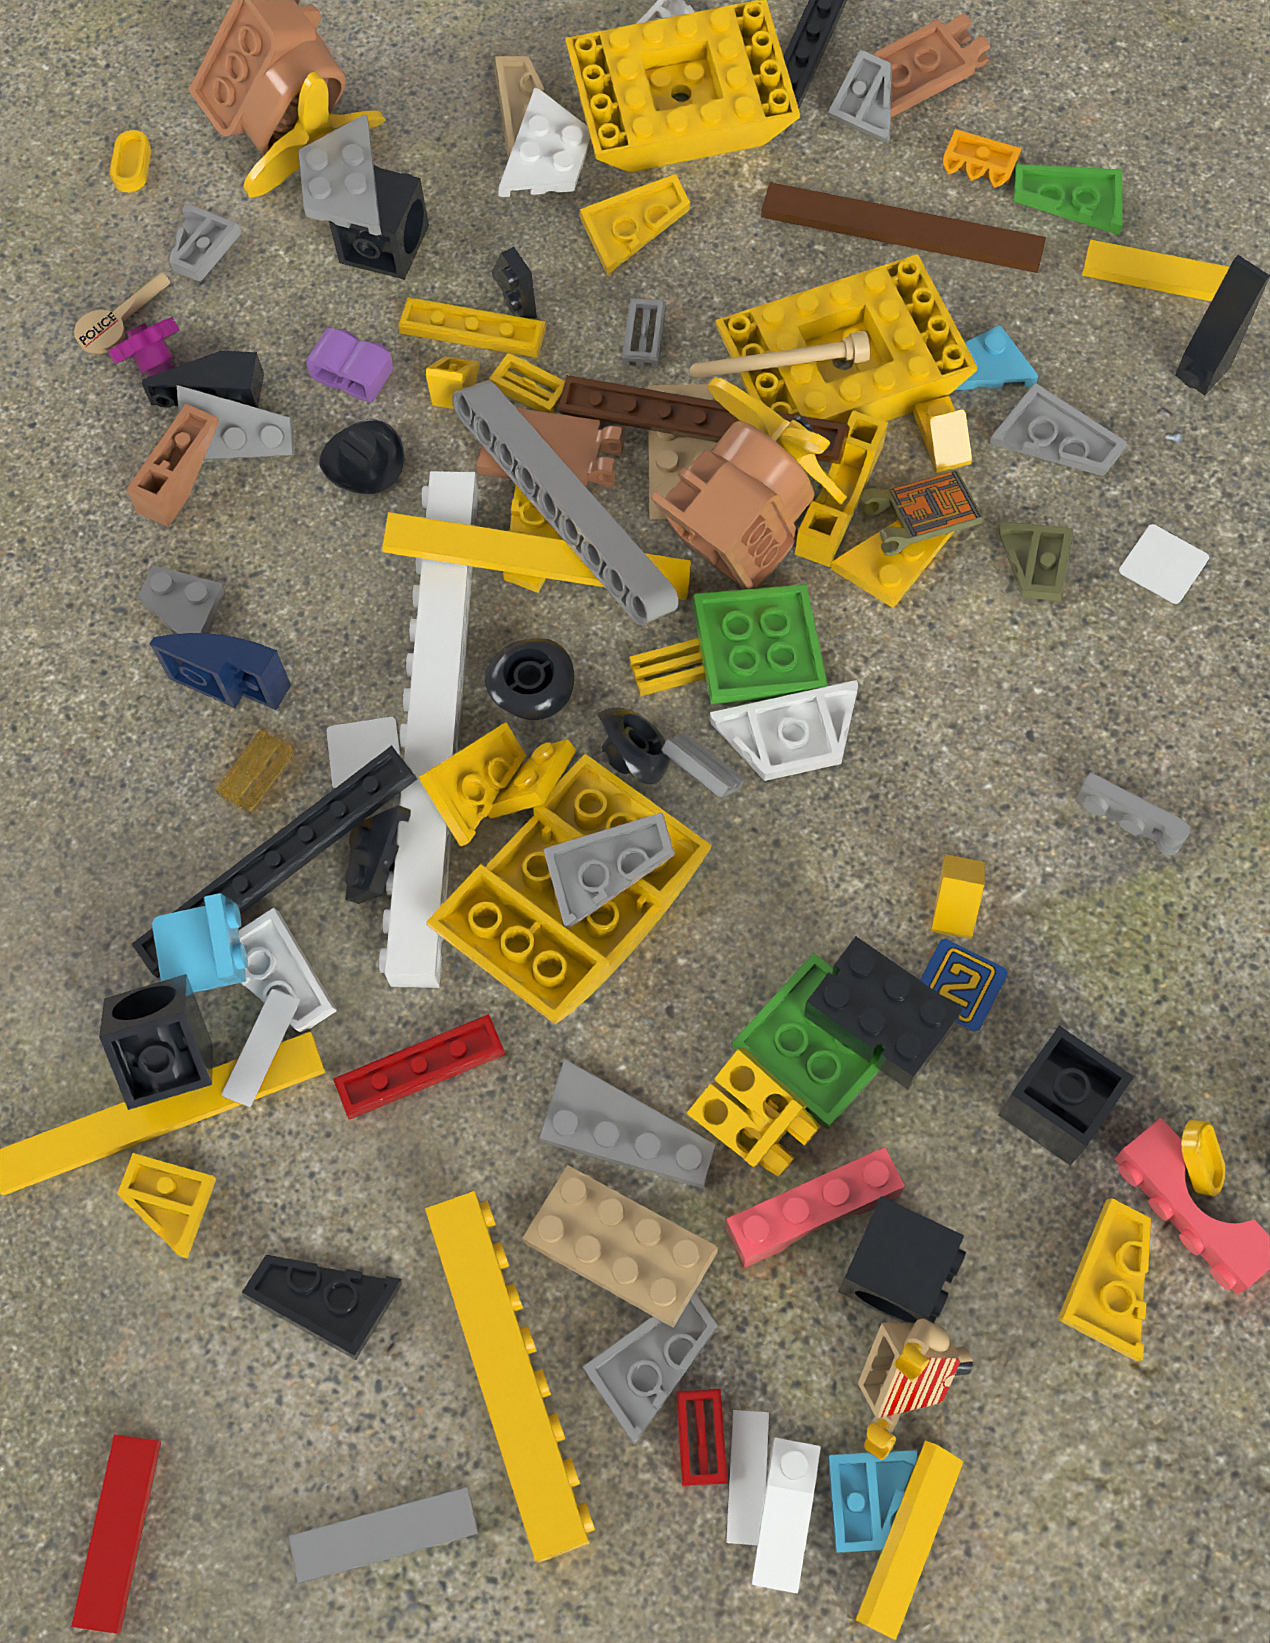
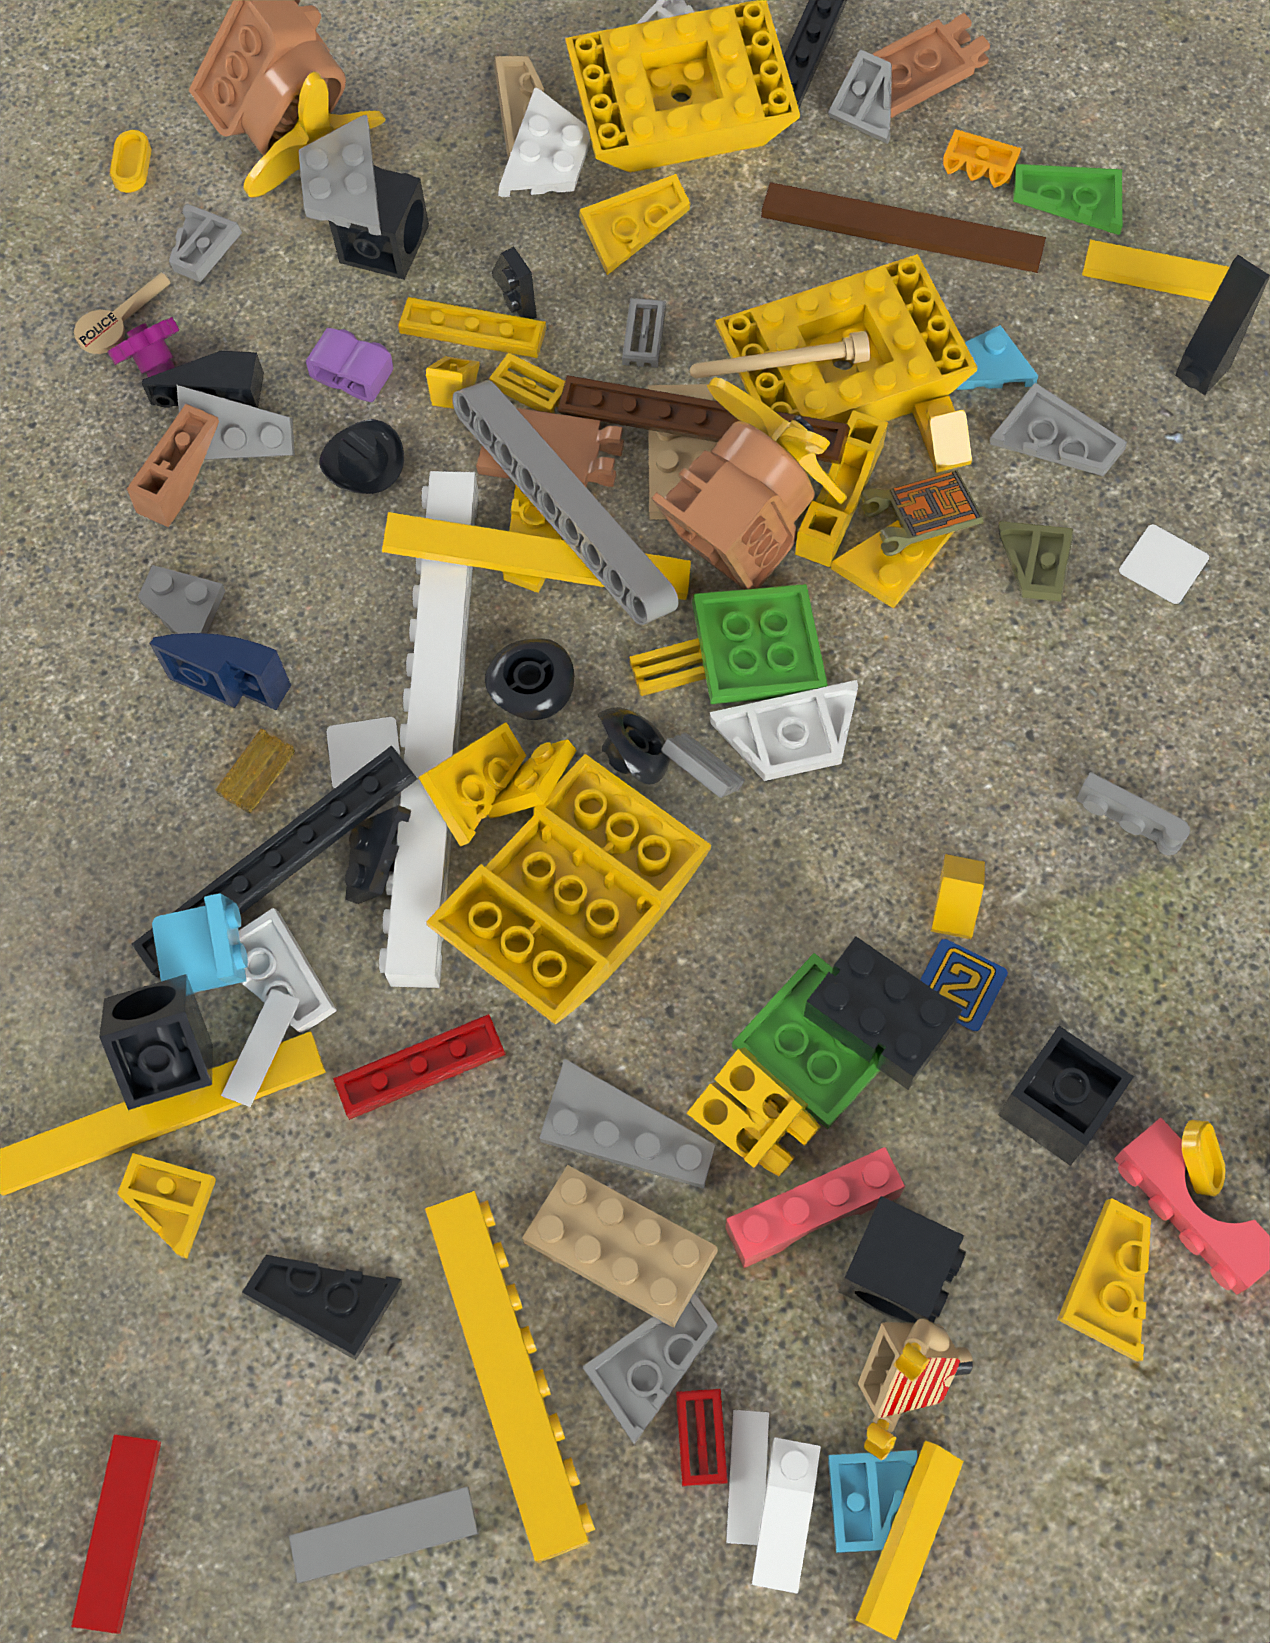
light grey wing [544,813,675,929] -> none

